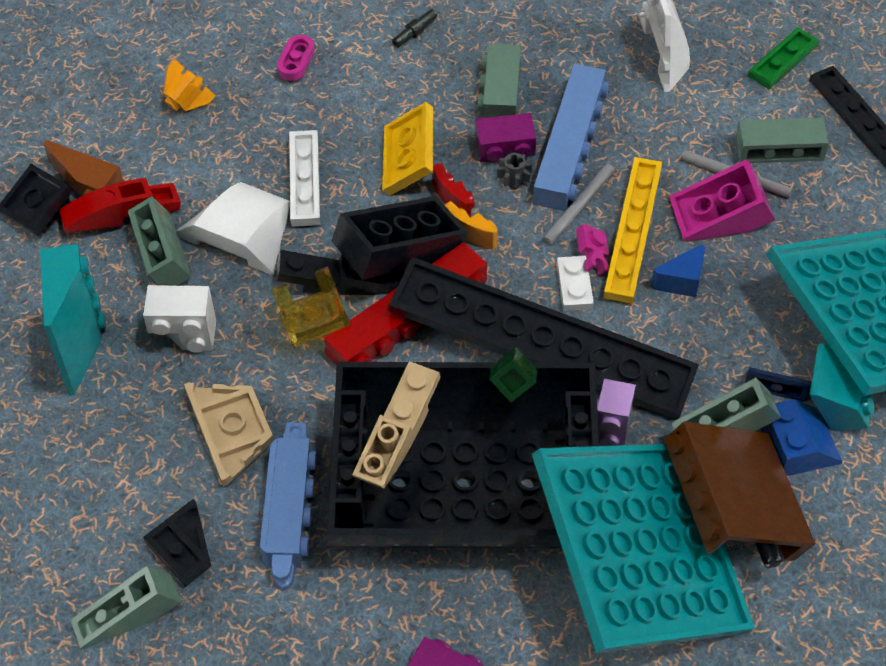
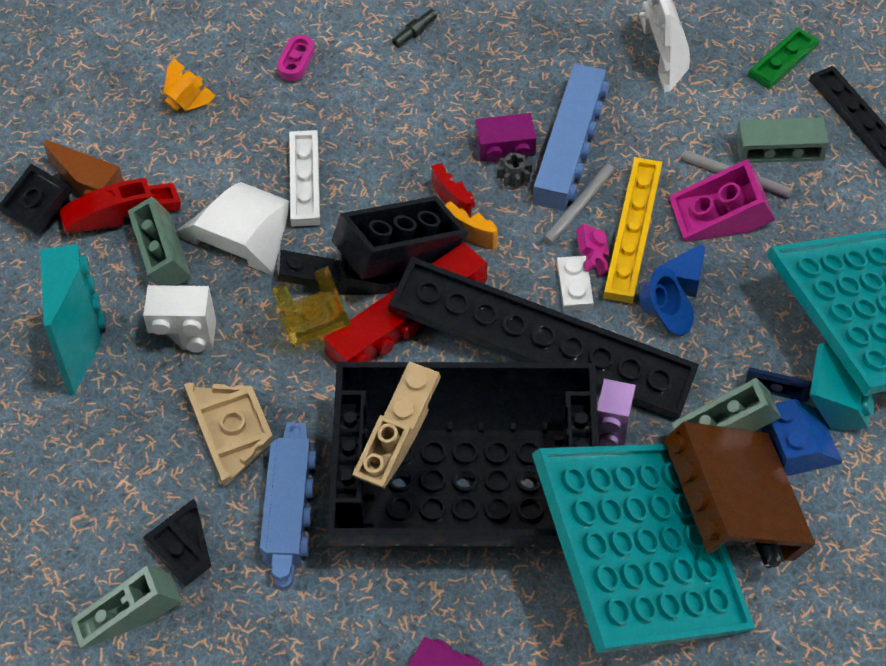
yellow plate [382,102,433,196] -> none
sand green brick [478,43,521,118] -> none
dark green panel [489,347,537,403] -> none
none -> blue piece [638,267,694,335]

